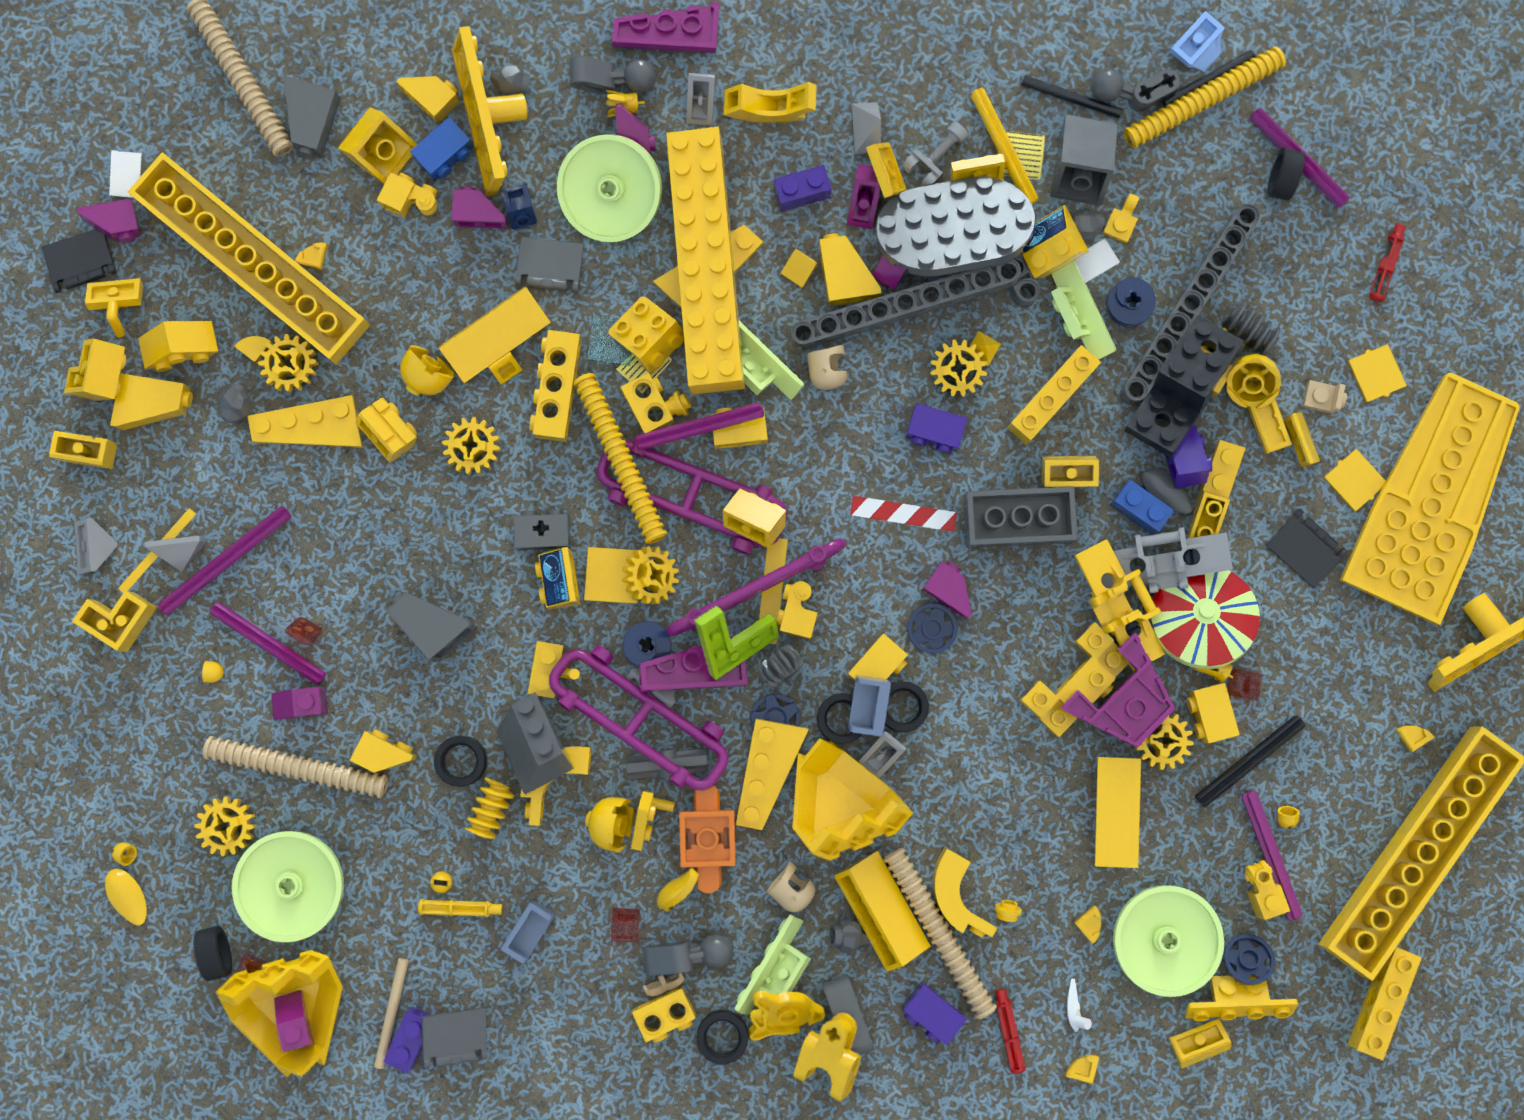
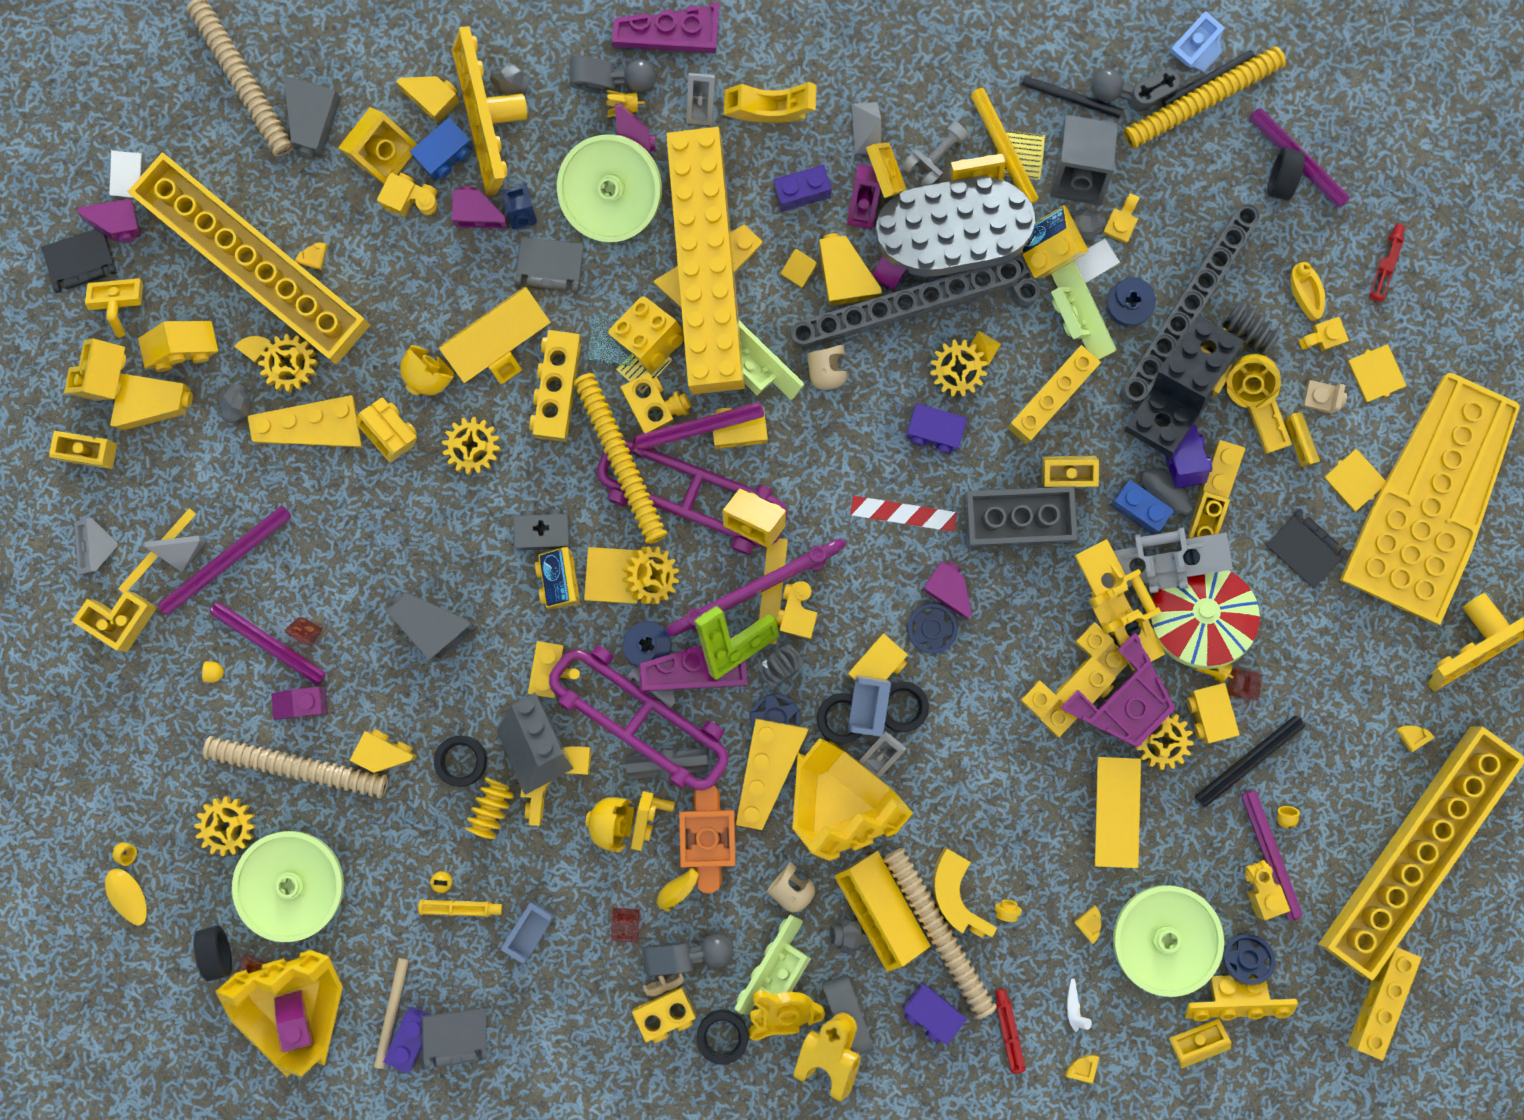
none -> yellow arm [1290,262,1325,321]
none -> yellow plate [1298,317,1349,351]

